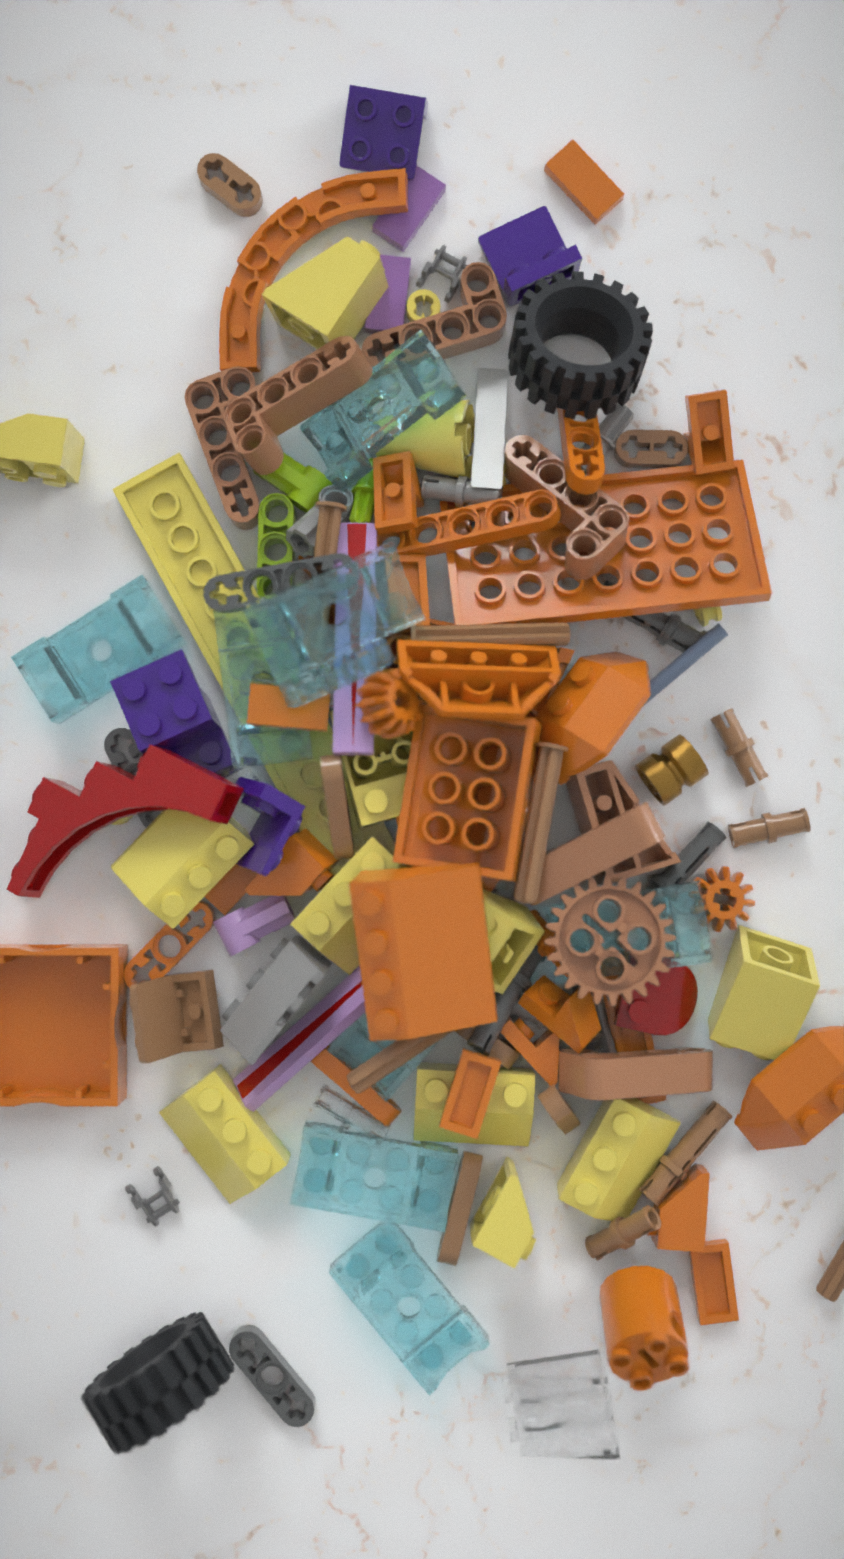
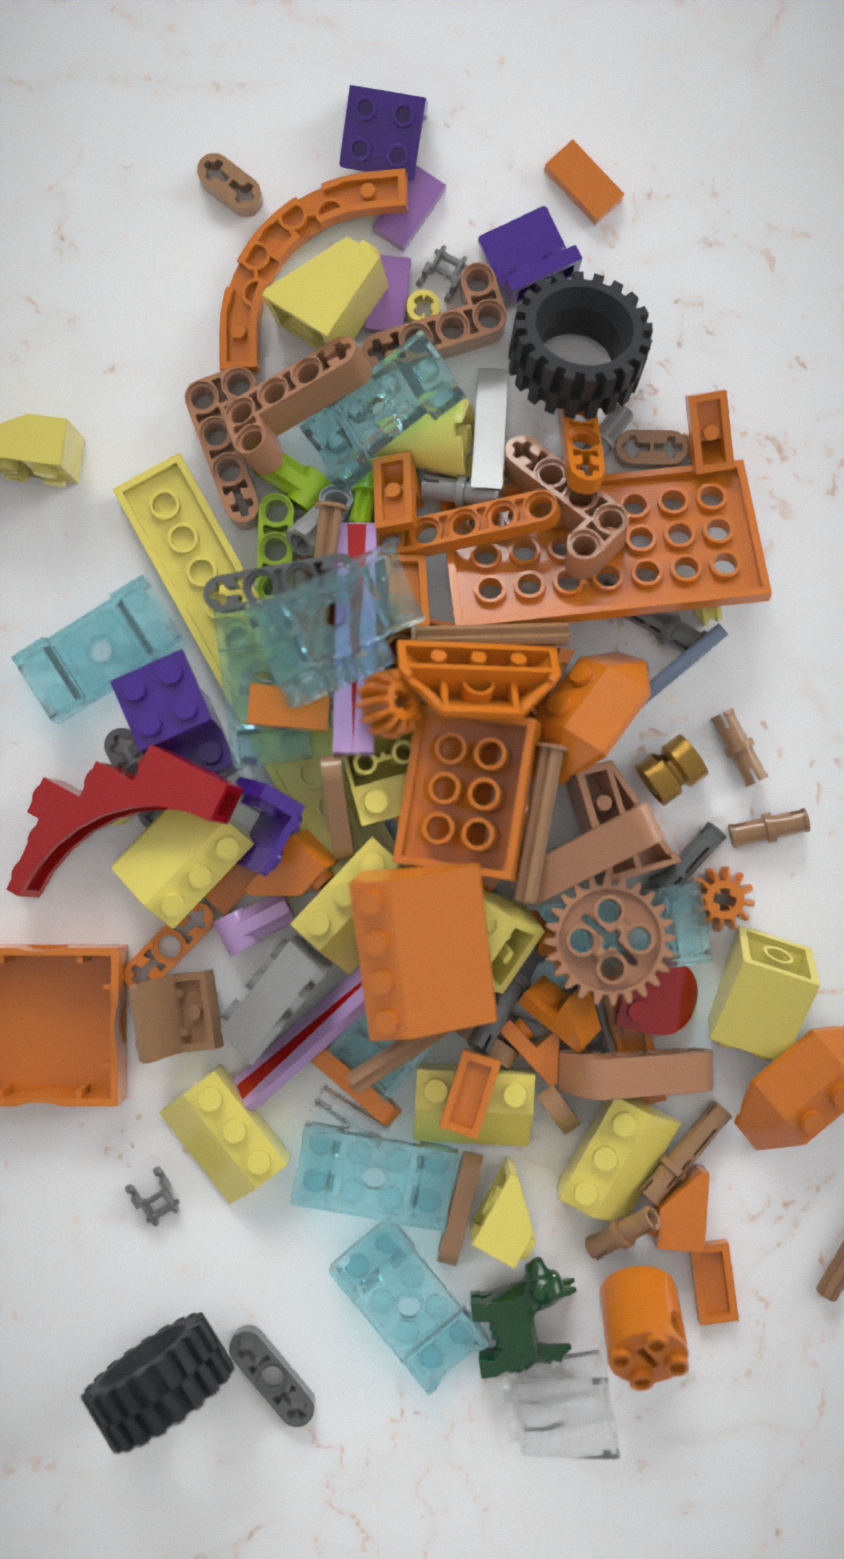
none -> dark green animal [470,1257,577,1379]

